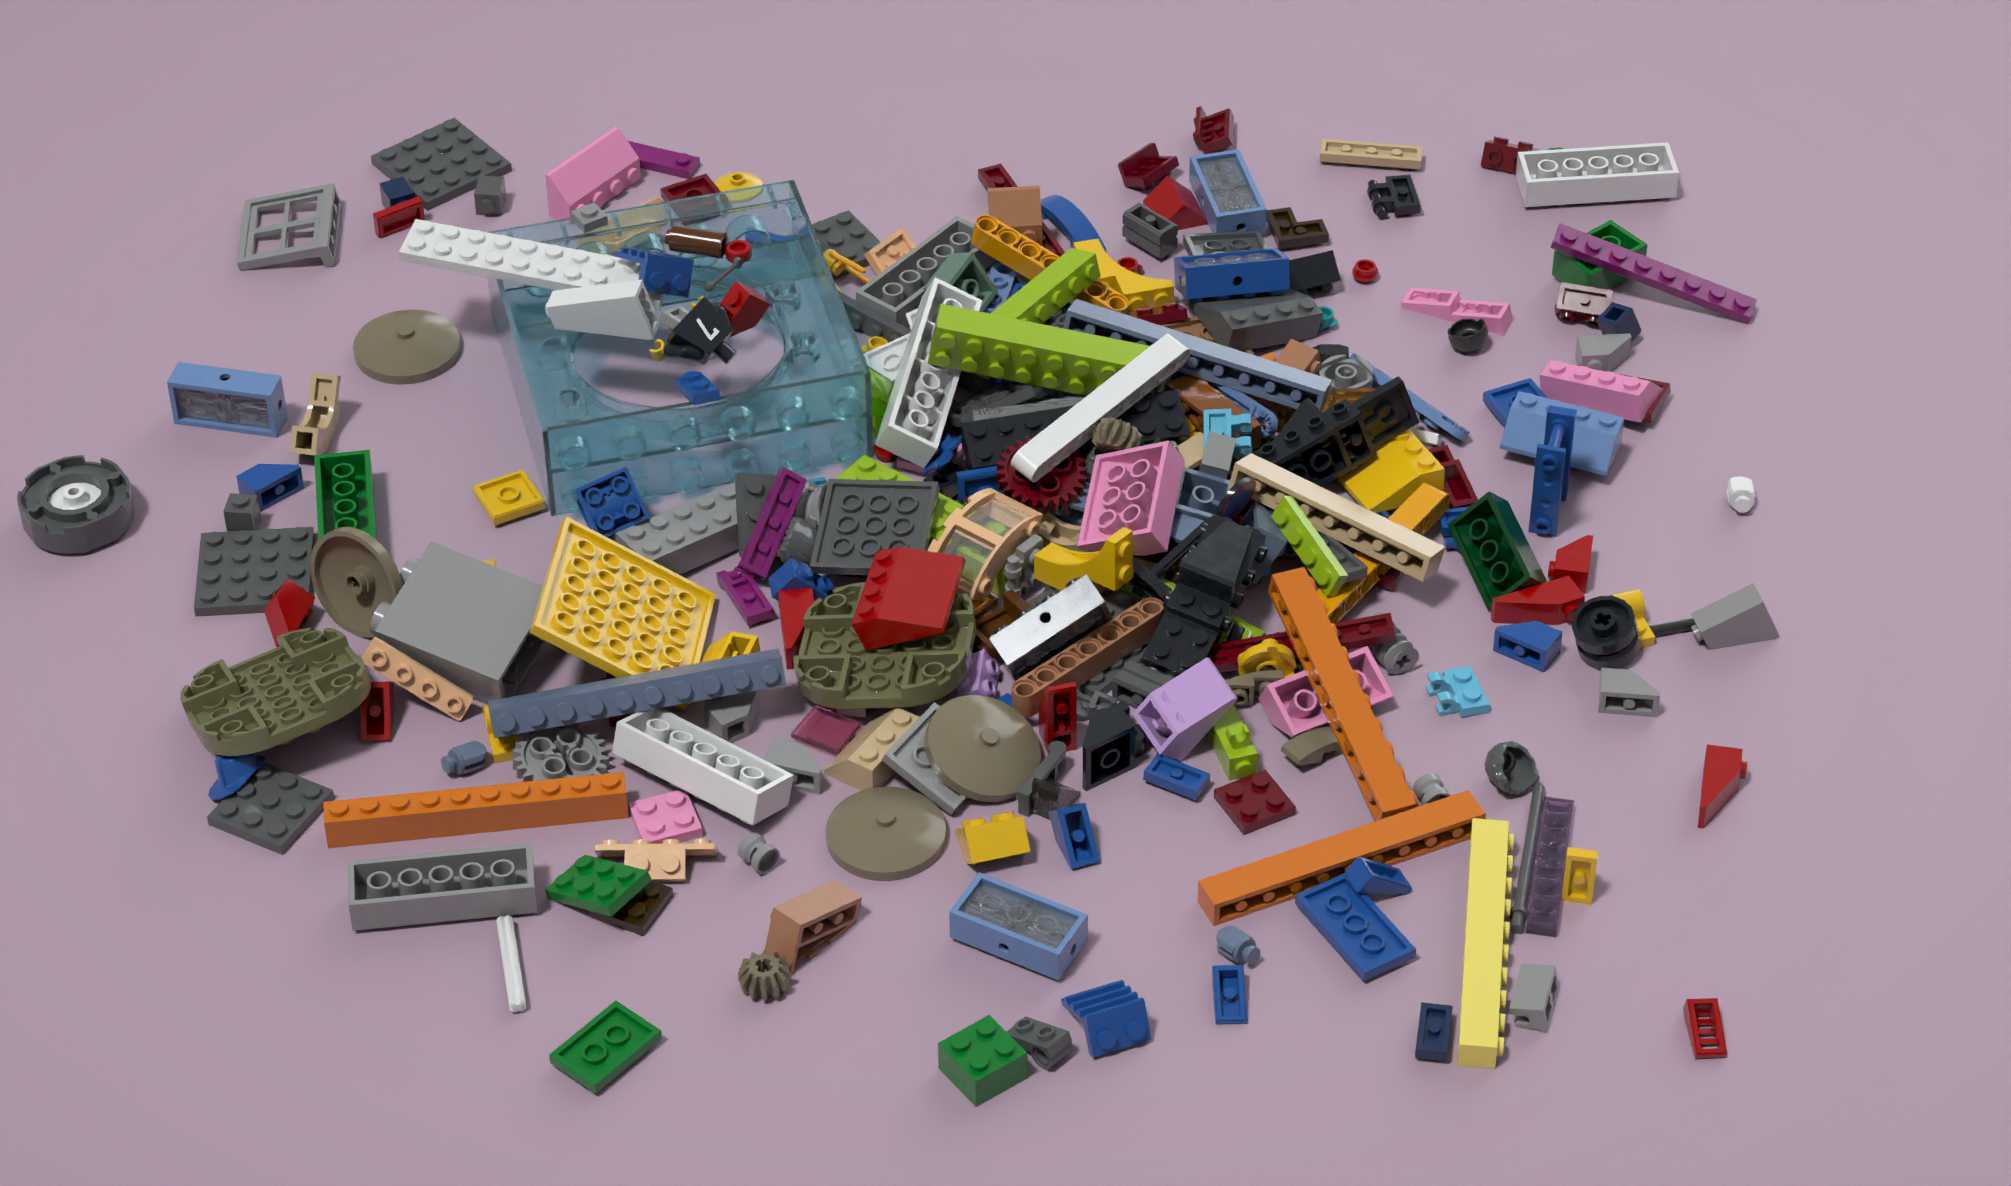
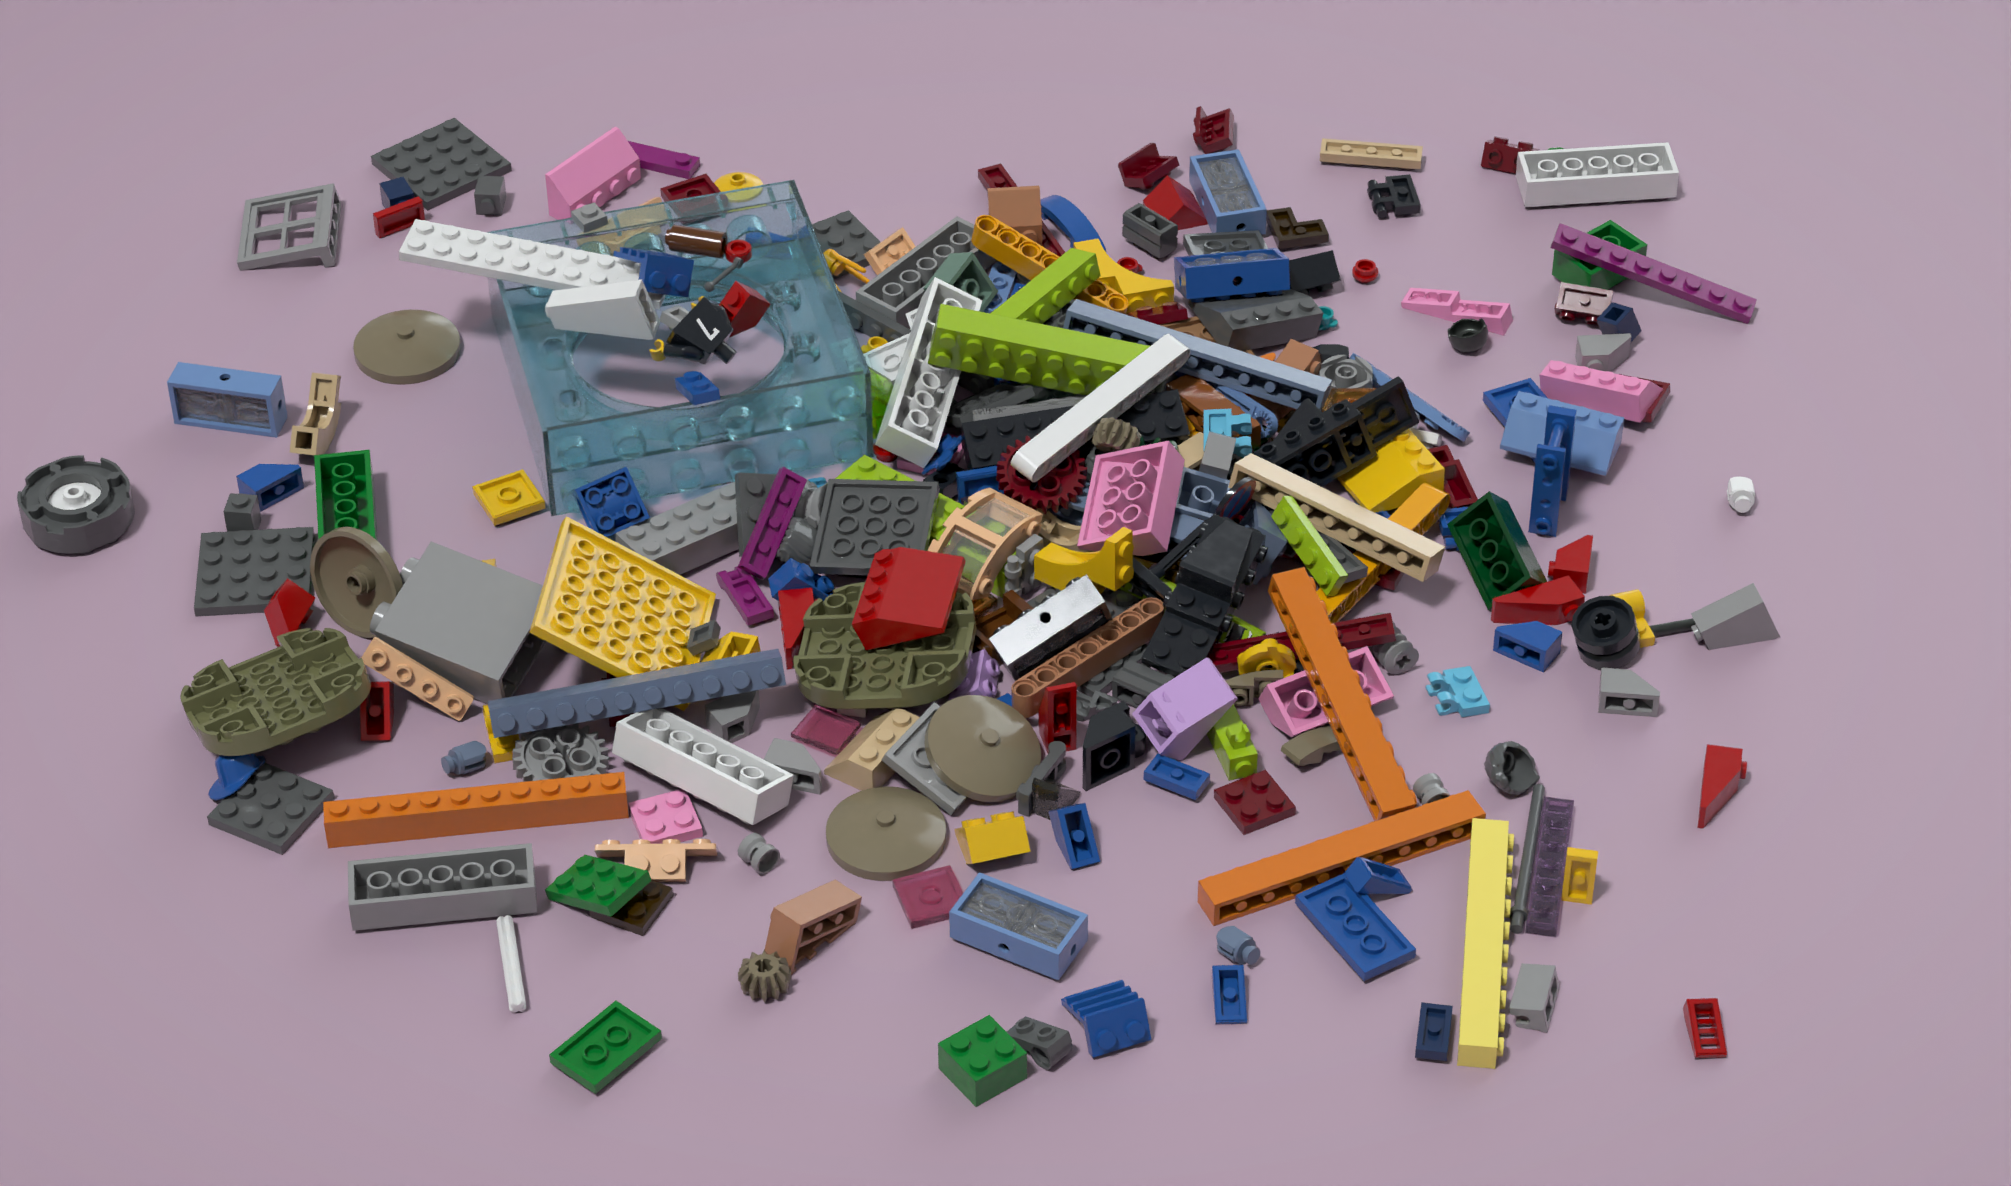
none -> dark grey plate [687,620,721,656]
none -> clear pink tile [892,865,963,929]

